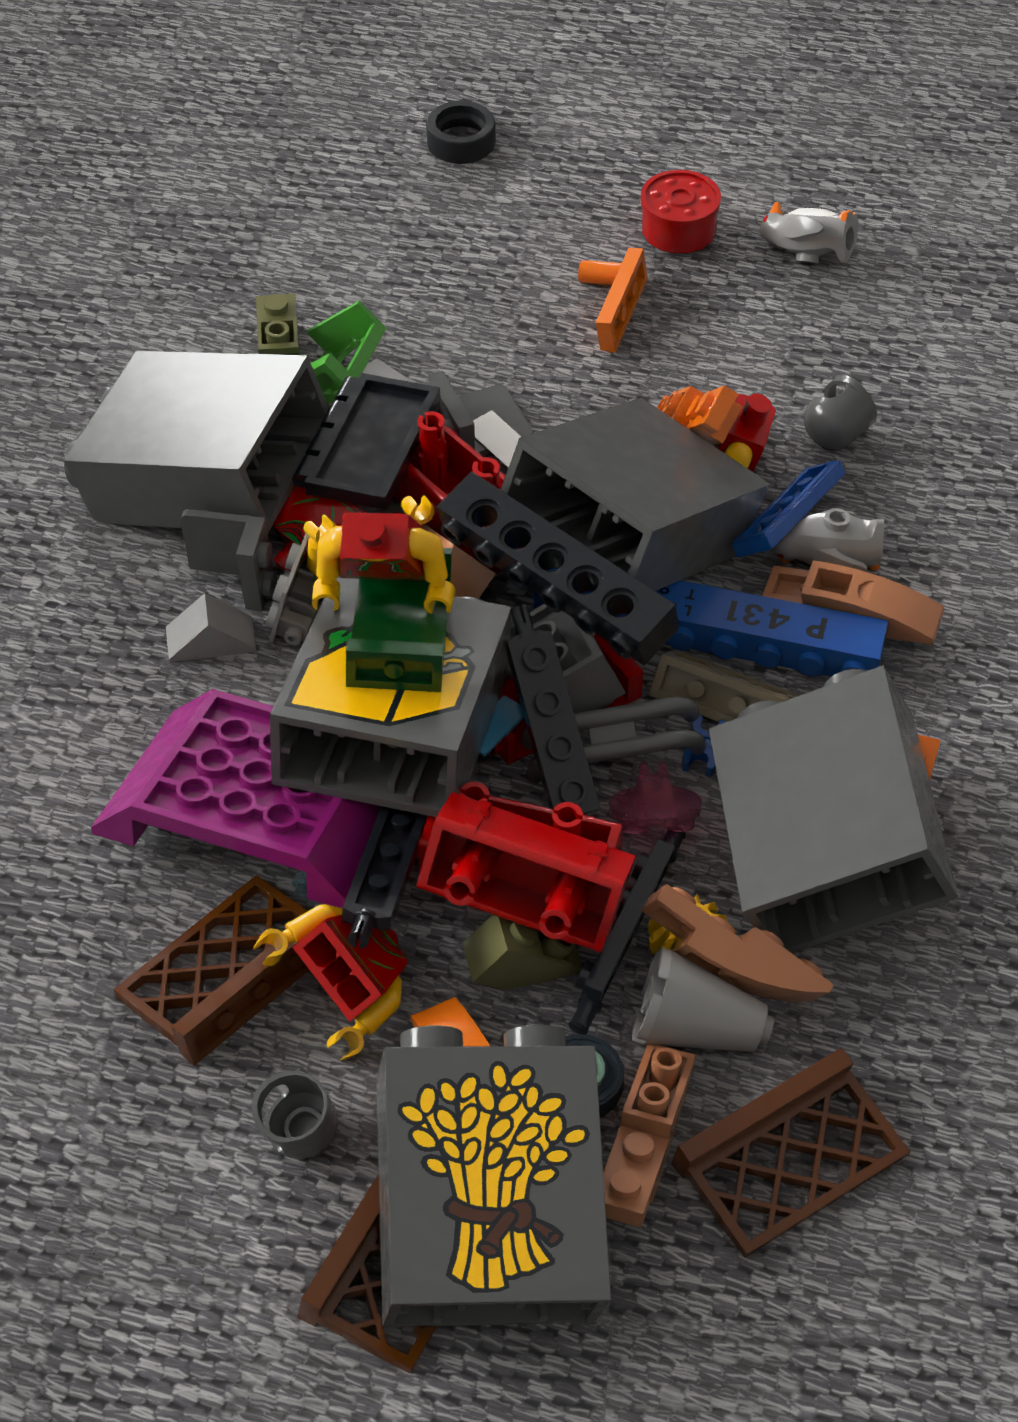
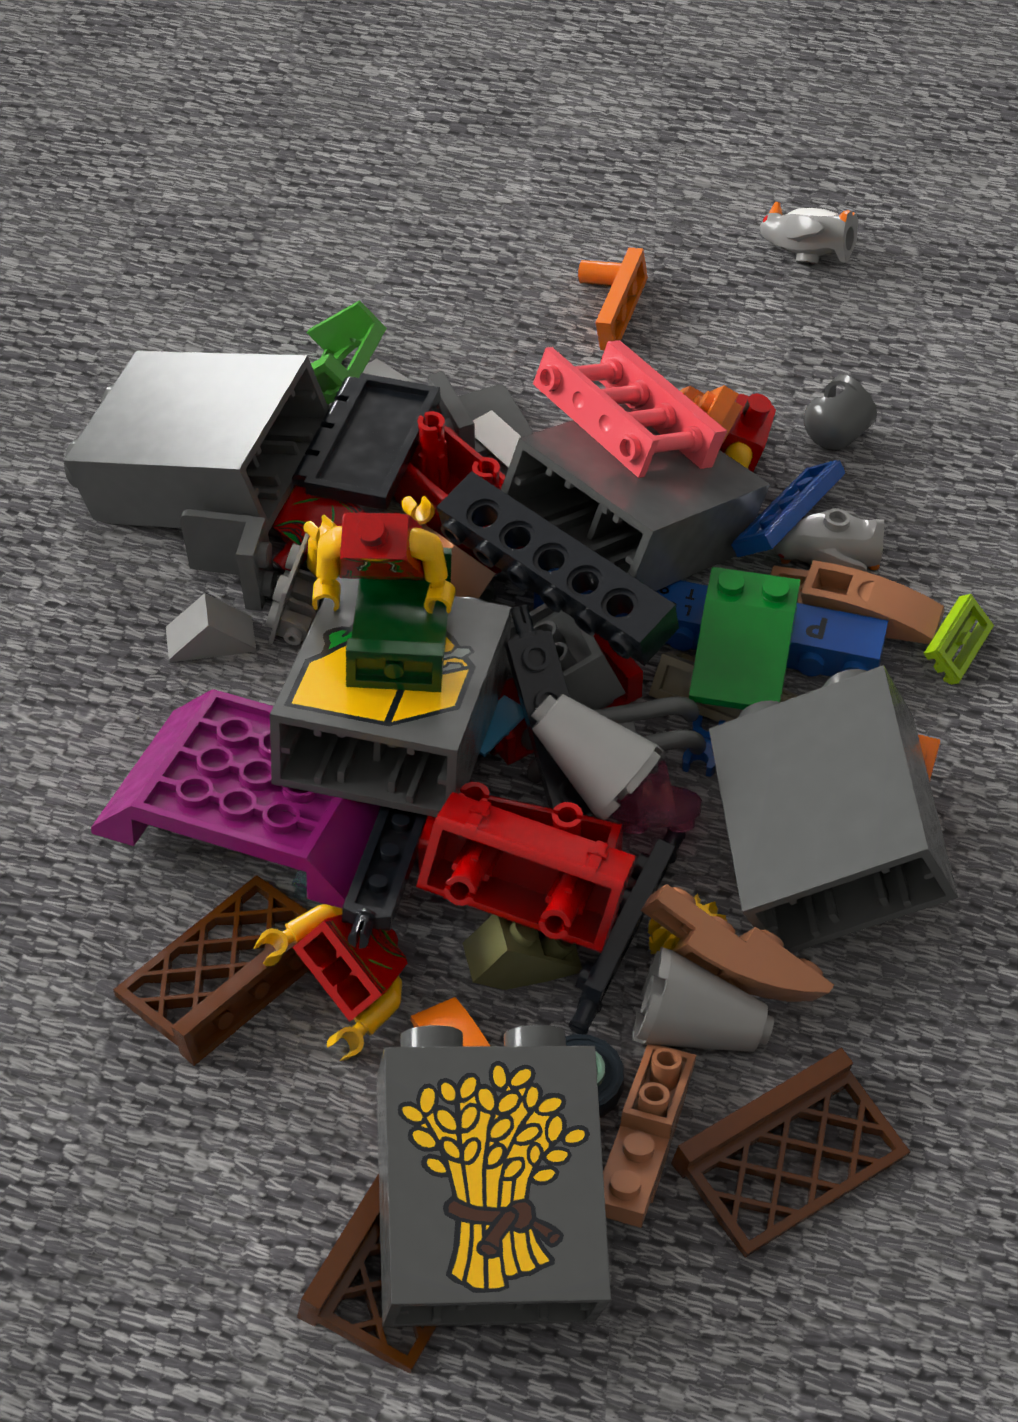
dark grey helmet [251,1071,338,1160] -> none
olive slope [256,293,300,355] -> none
black tyre [426,100,496,164] -> none
red wheel [641,170,721,254] -> none
none -> light grey cone [531,694,664,820]
none -> coral fence [533,340,727,478]
none -> green slope [689,566,801,710]
none -> lime tile [923,594,994,685]

